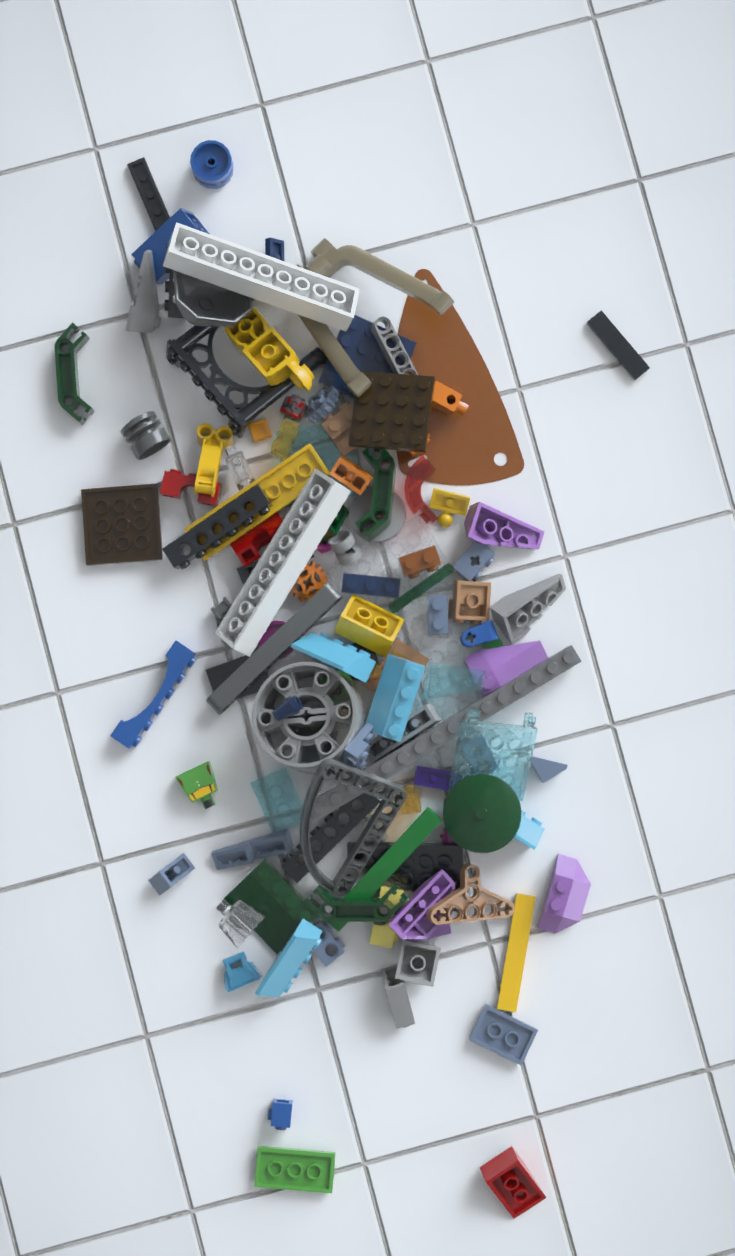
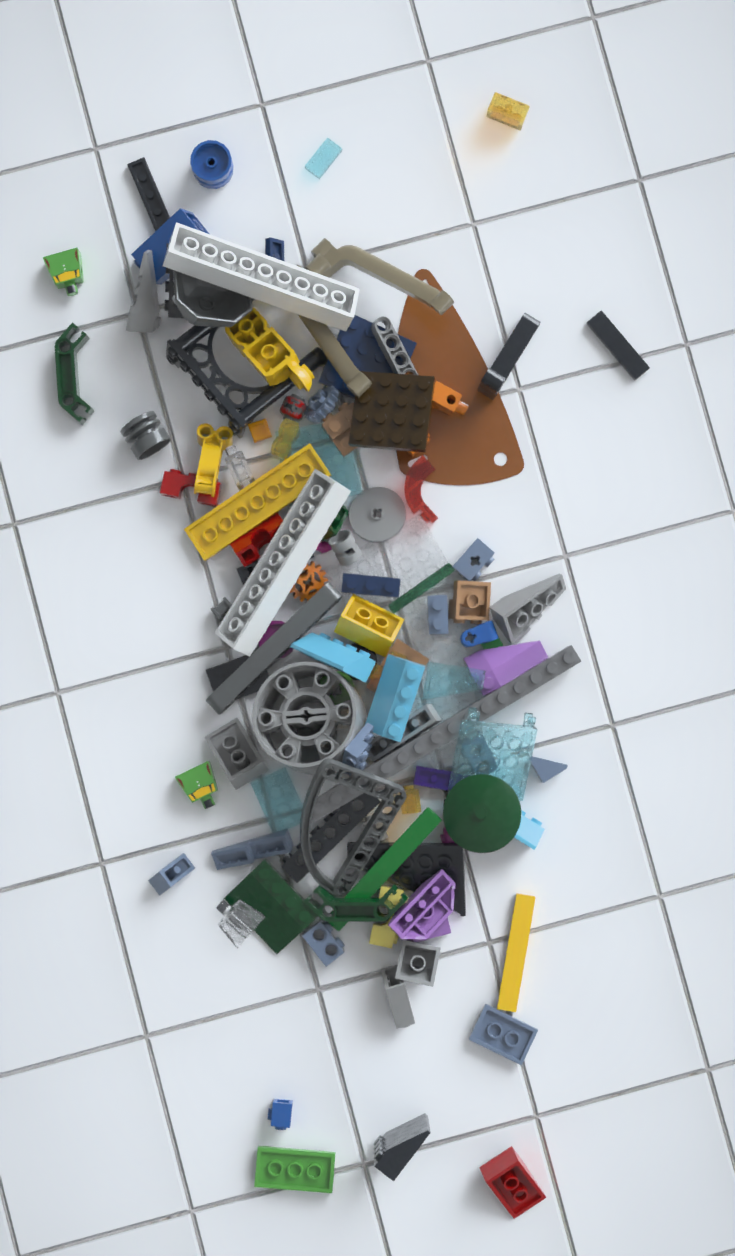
dark brown plate [81,483,163,566] -> none
blue arch [110,640,197,749] -> none
black brick [162,484,273,570] -> none
dark azure piece [223,951,262,992] -> none
medium azure slope [255,919,323,997] -> none
dark blue cone [272,695,303,721] -> none
orange brick [329,455,374,496] -> none
dark green piece [355,448,396,542] -> none
dark orange brick [398,545,441,579] -> none
medium nougat beam [426,863,515,925] -> none
yellow plate [429,488,471,528] -> none
medium lavender wedge [464,502,545,550] -> none
medium lavender wedge [536,854,591,934] -> none
none -> bright green torso [43,247,84,296]
none -> light grey slope [204,718,269,790]
none -> clear light blue tile [304,137,343,180]
none -> black slope [373,1113,431,1182]
none -> black beam [477,312,541,400]
none -> clear yellow brick [486,92,530,131]

